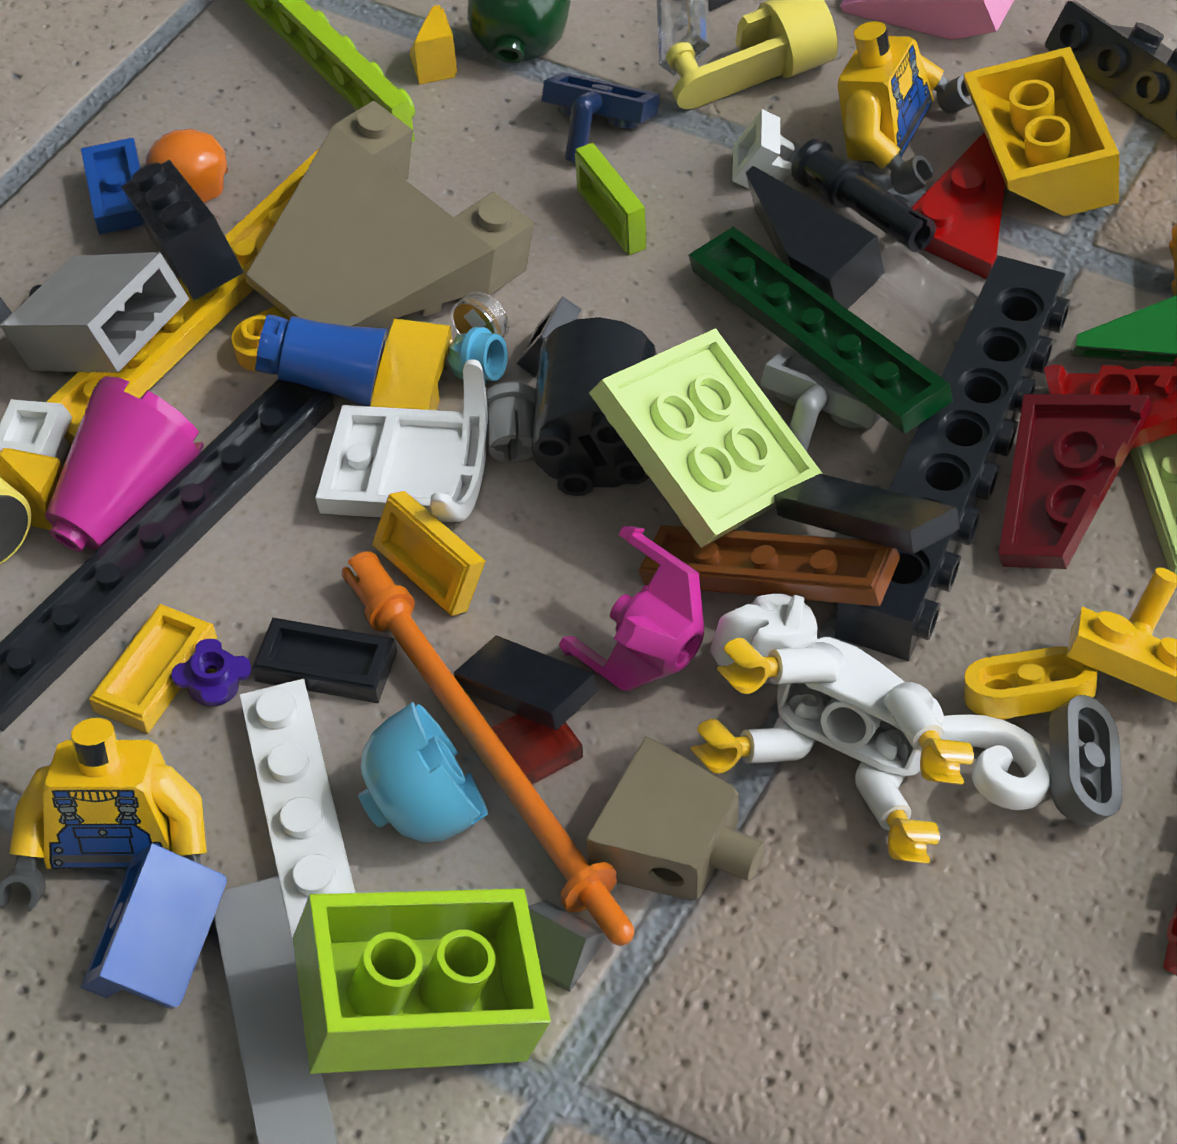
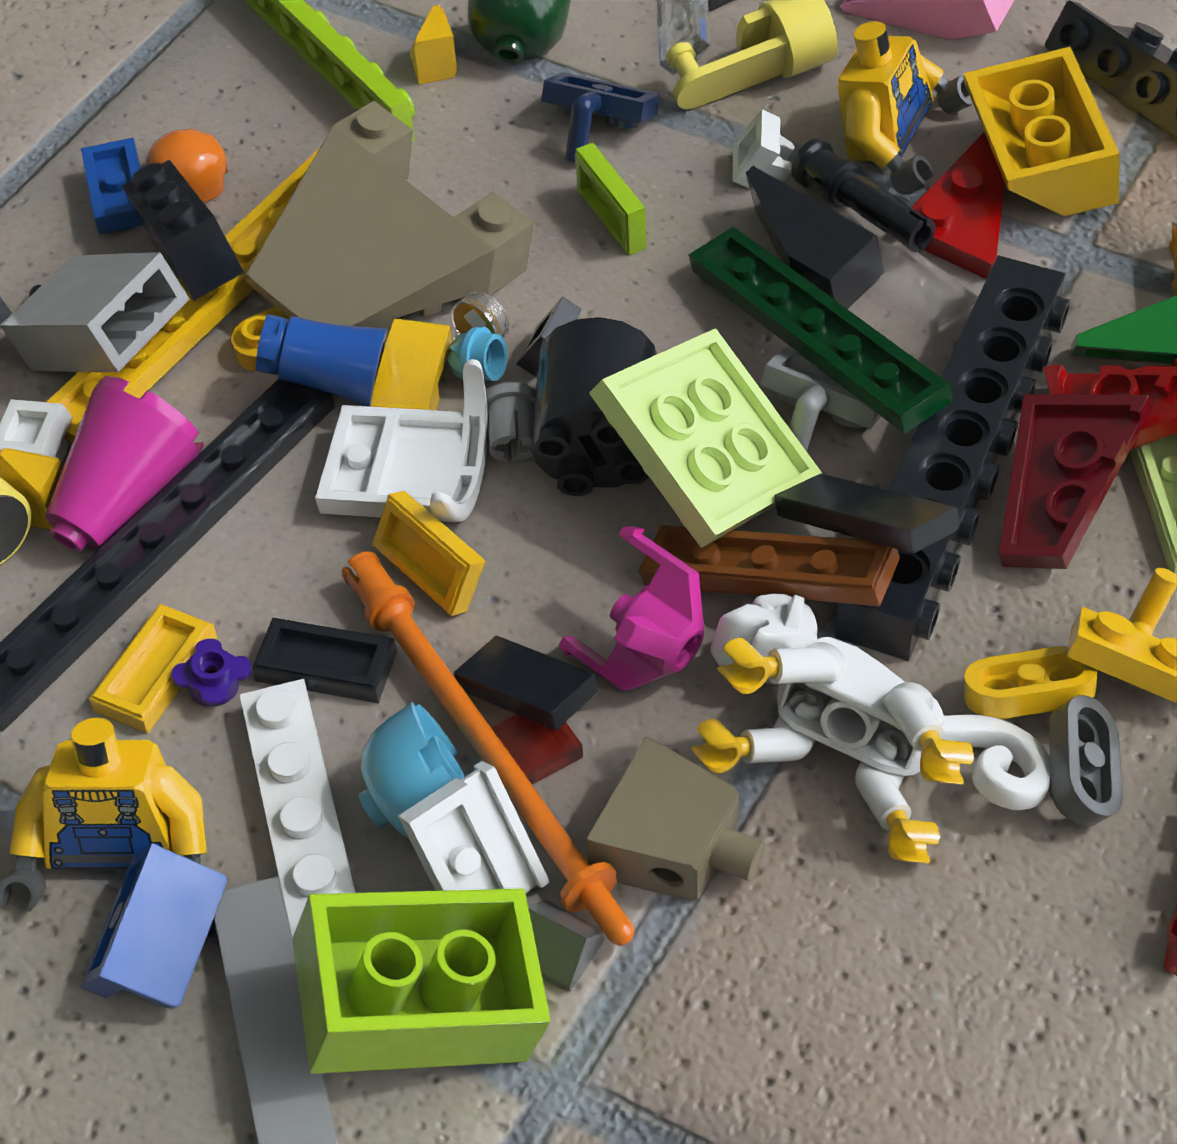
none -> white plate [398,761,550,893]

